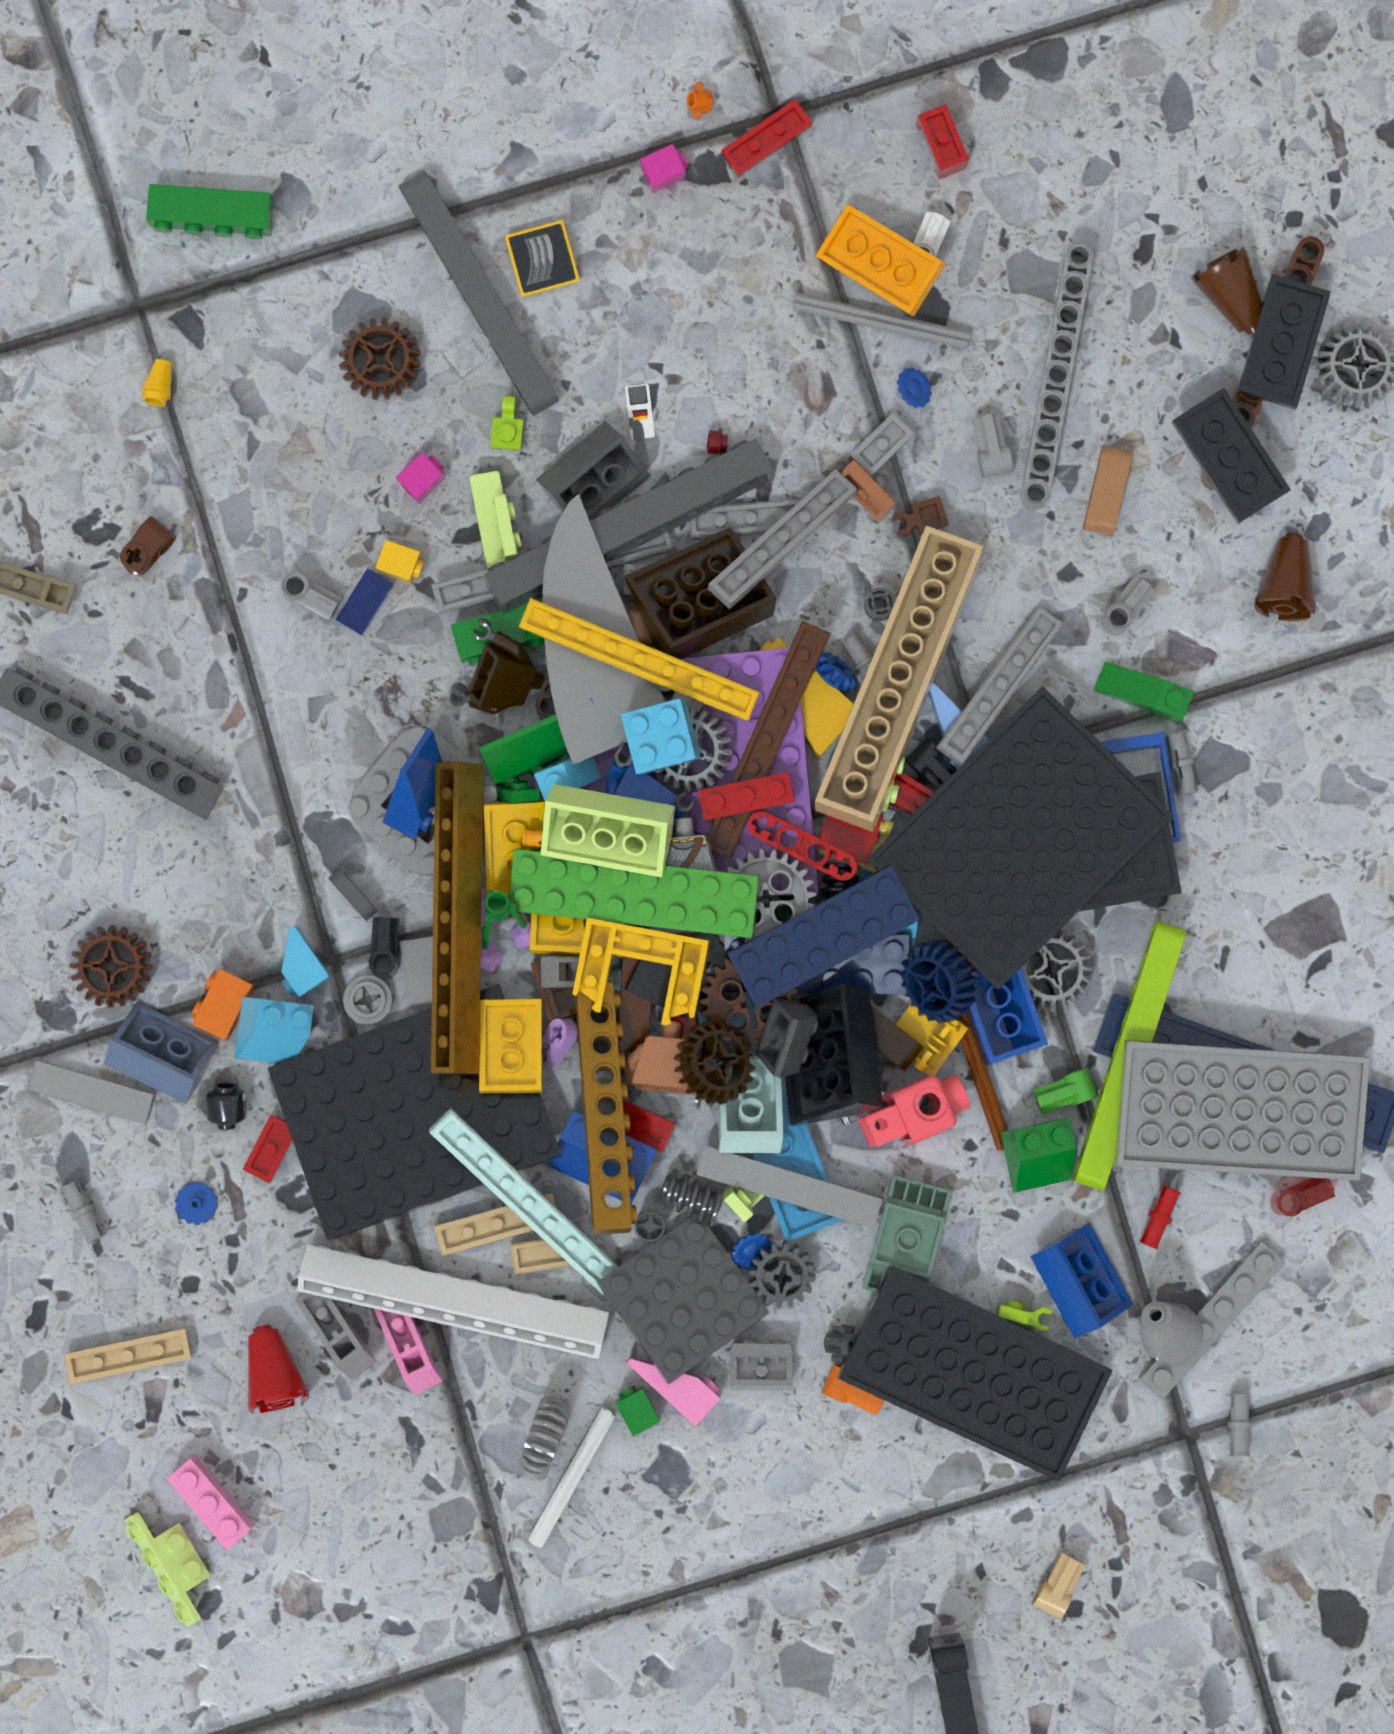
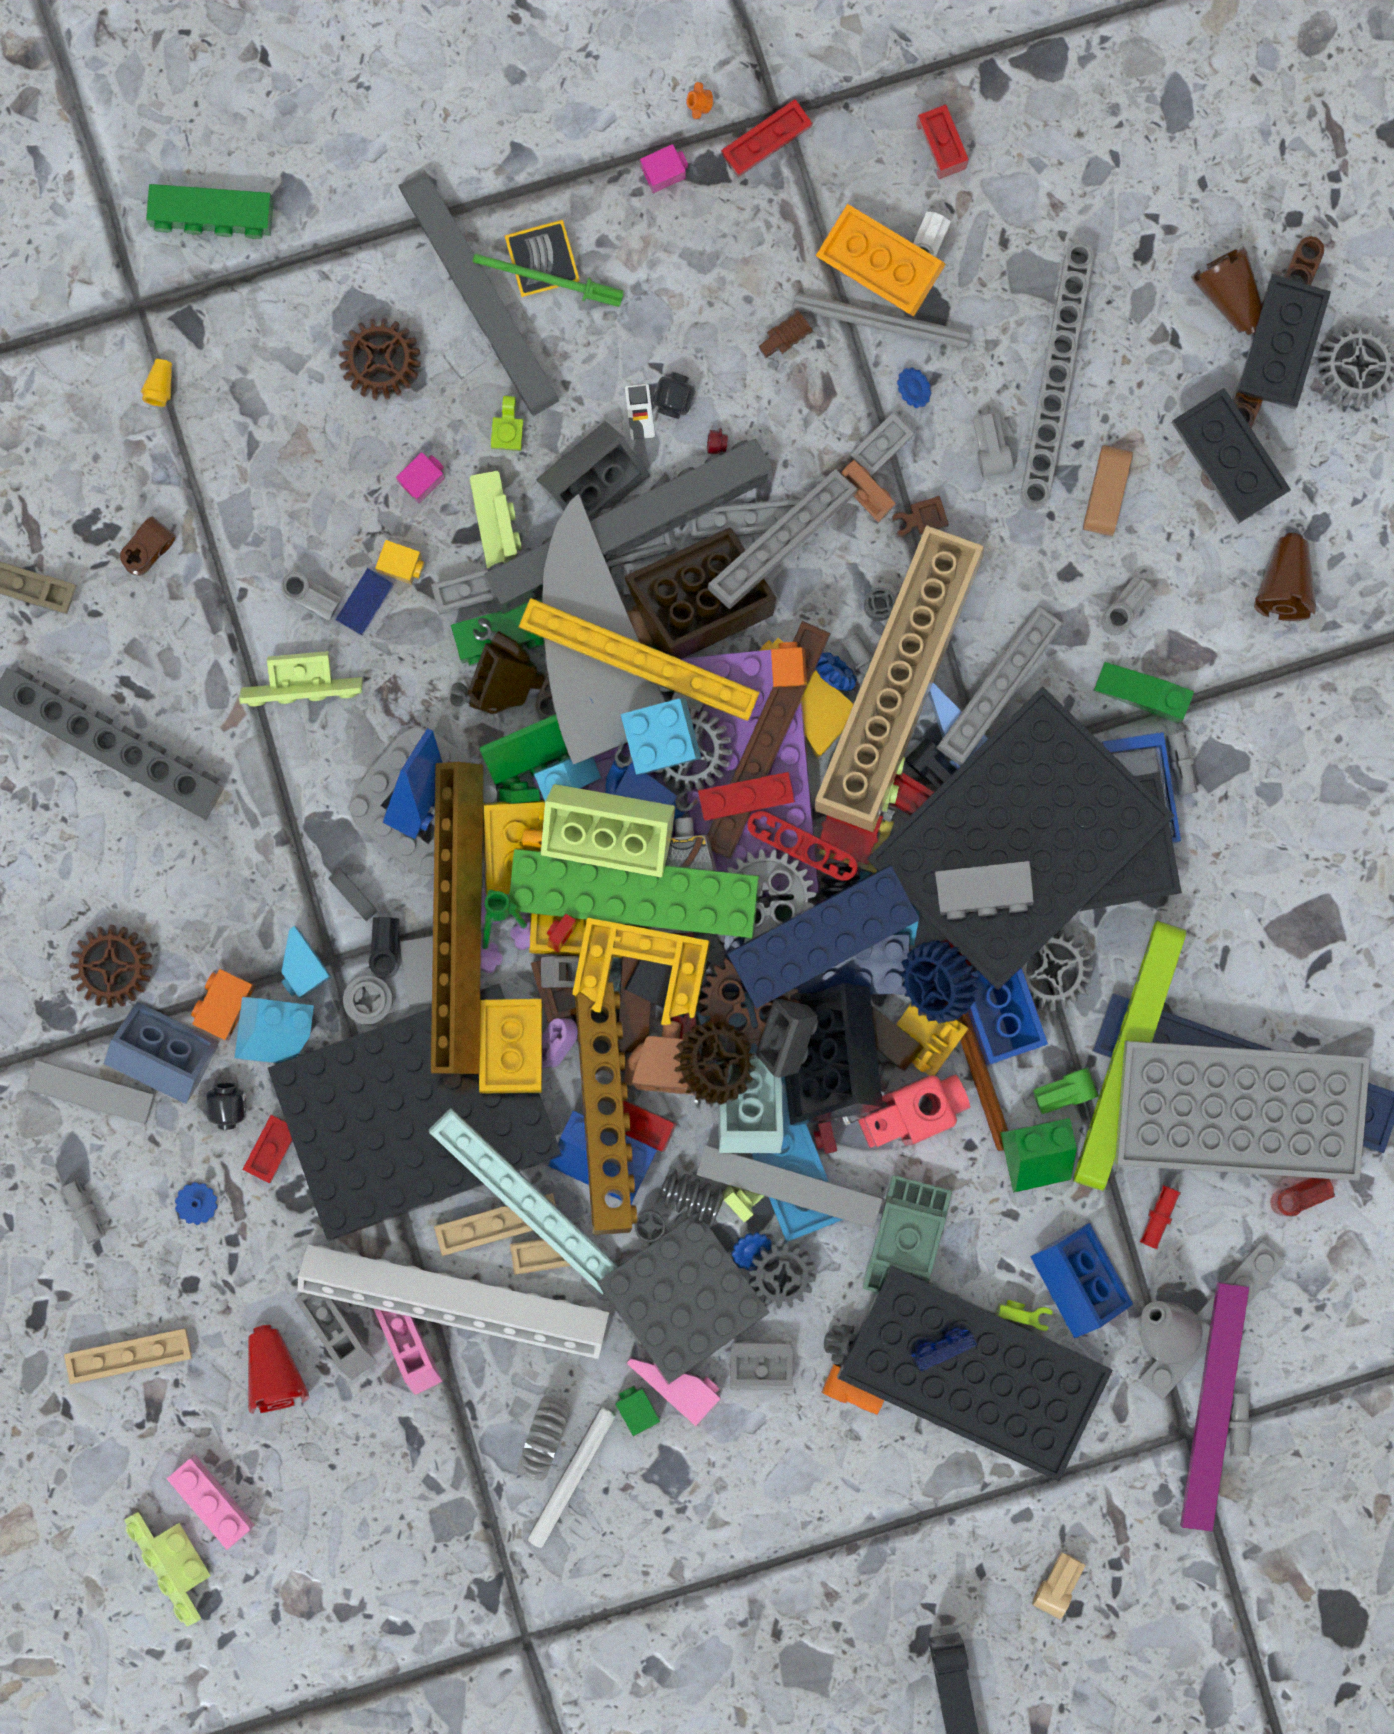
none -> yellowish green bracket [239,651,363,706]
none -> bright green piece [473,254,624,307]
none -> red plate [547,914,576,953]
none -> black head [652,372,696,419]
none -> reddish brown hinge [758,310,813,358]
none -> orange brick [771,642,807,687]
none -> dark red plate [813,1121,837,1154]
none -> clear blue plate [911,1328,977,1372]
none -> light grey slope [935,861,1034,920]
none -> magenta tile [1180,1282,1249,1532]

